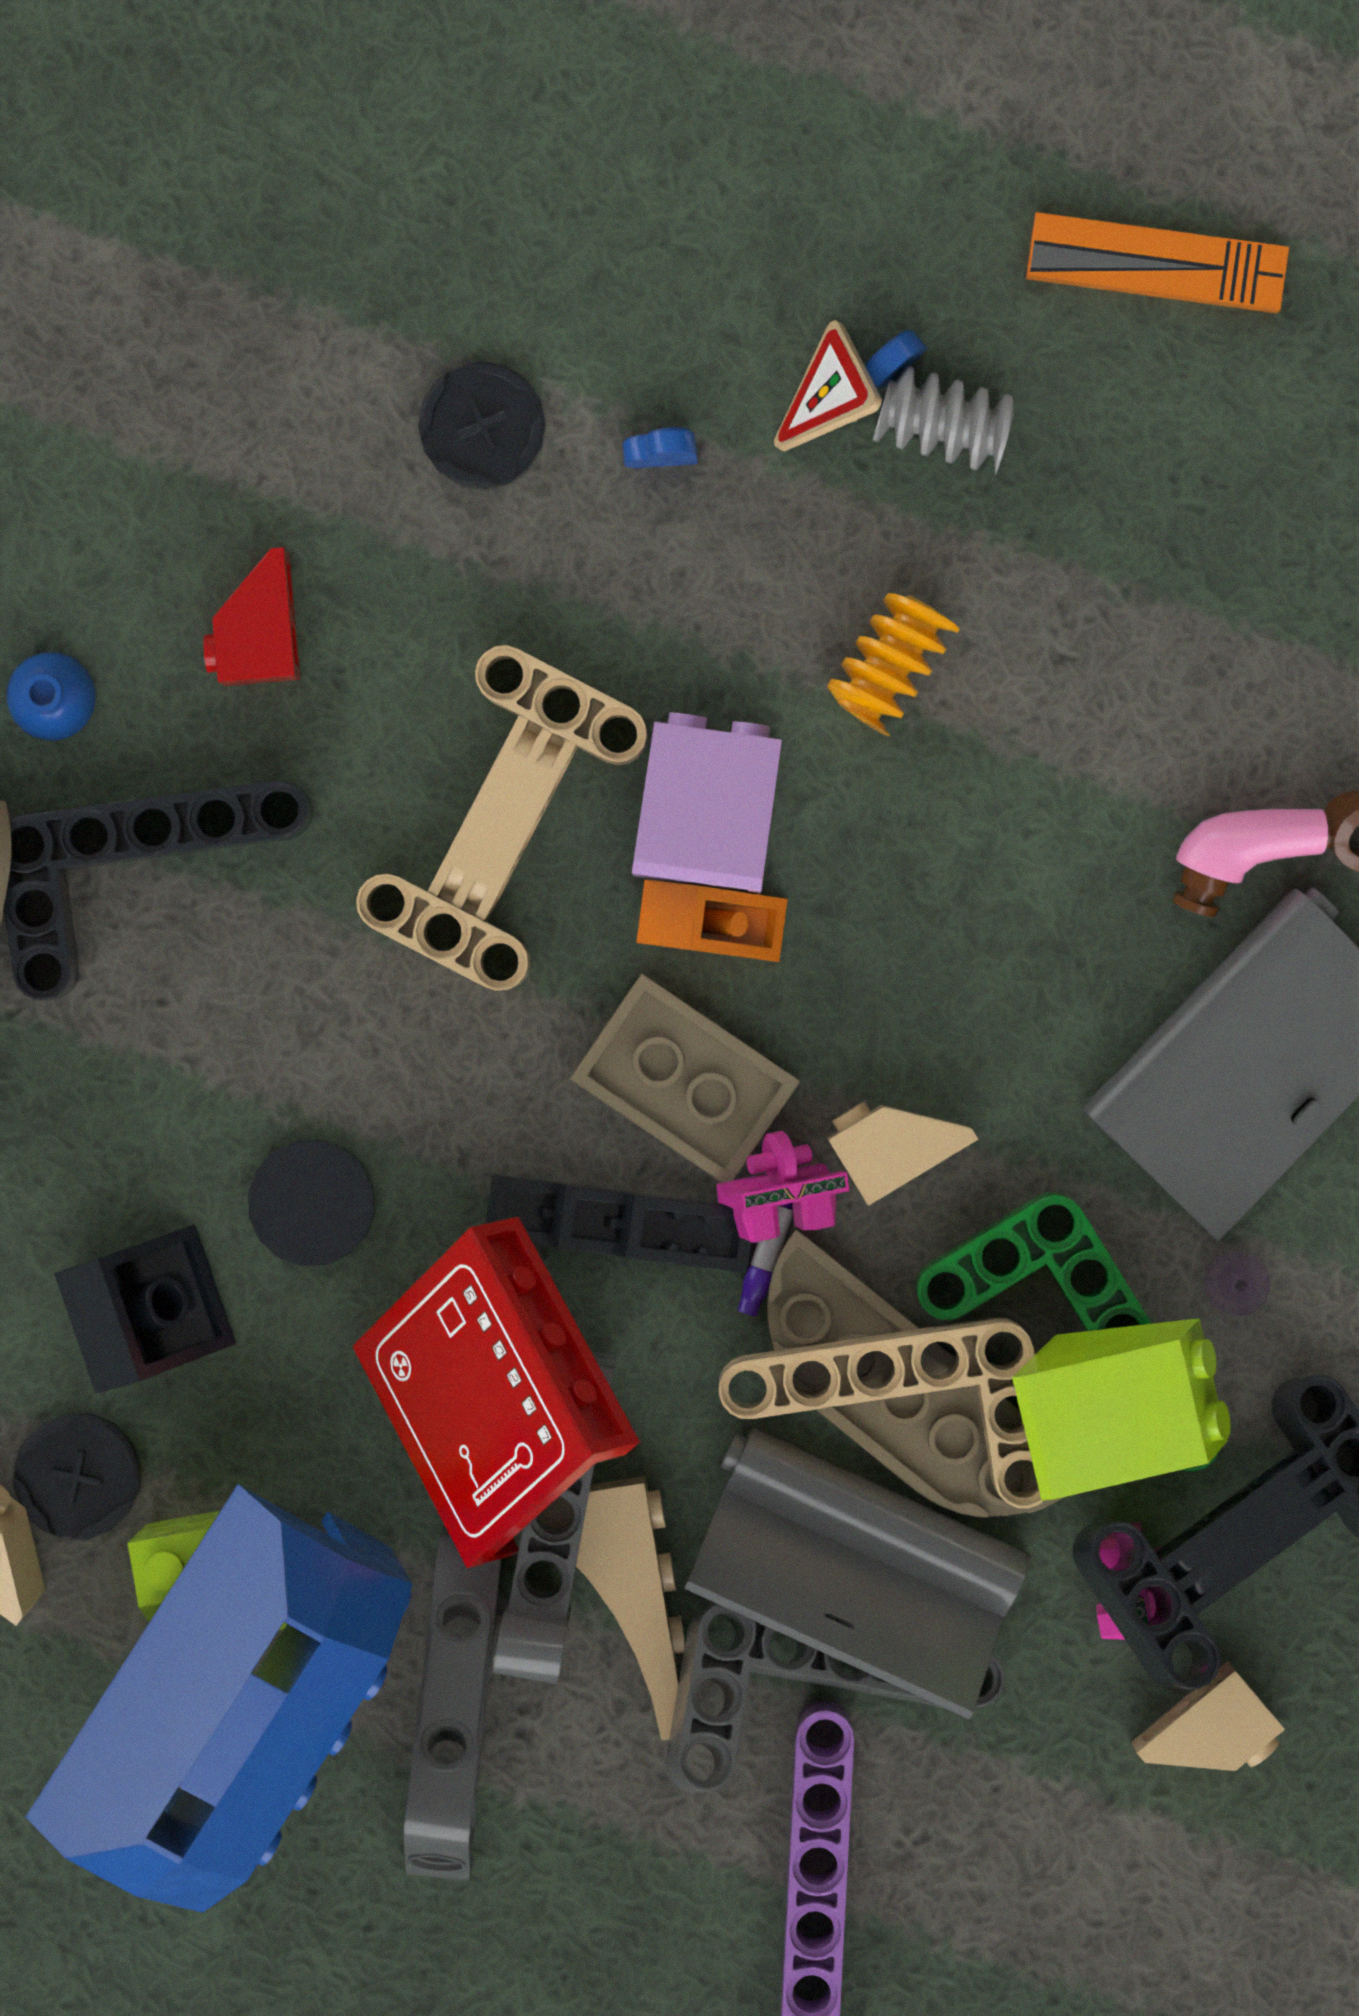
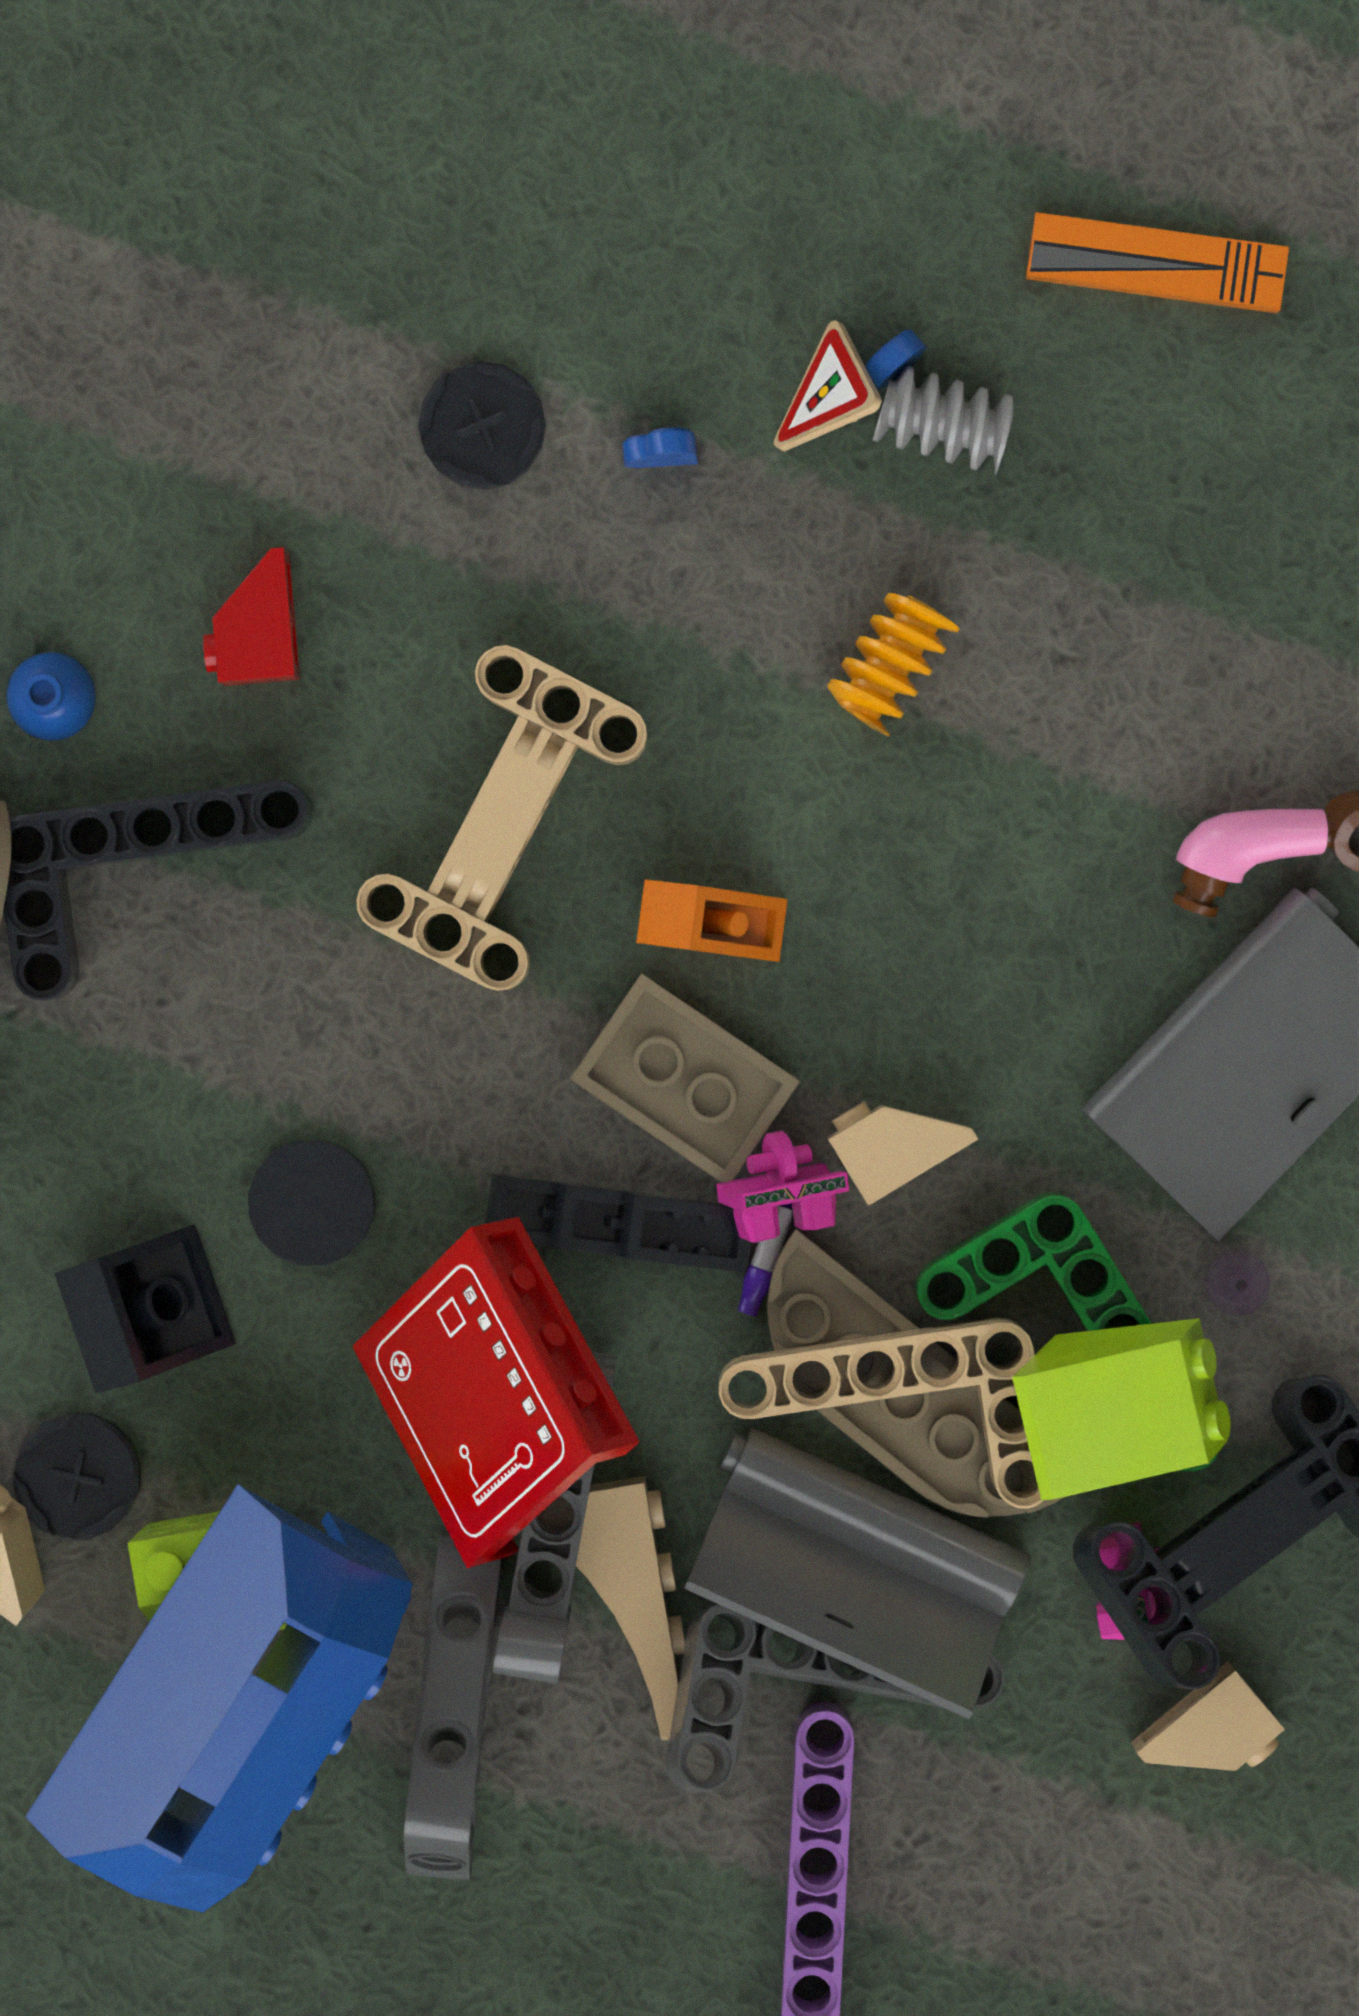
lavender slope [632,713,782,894] -> none

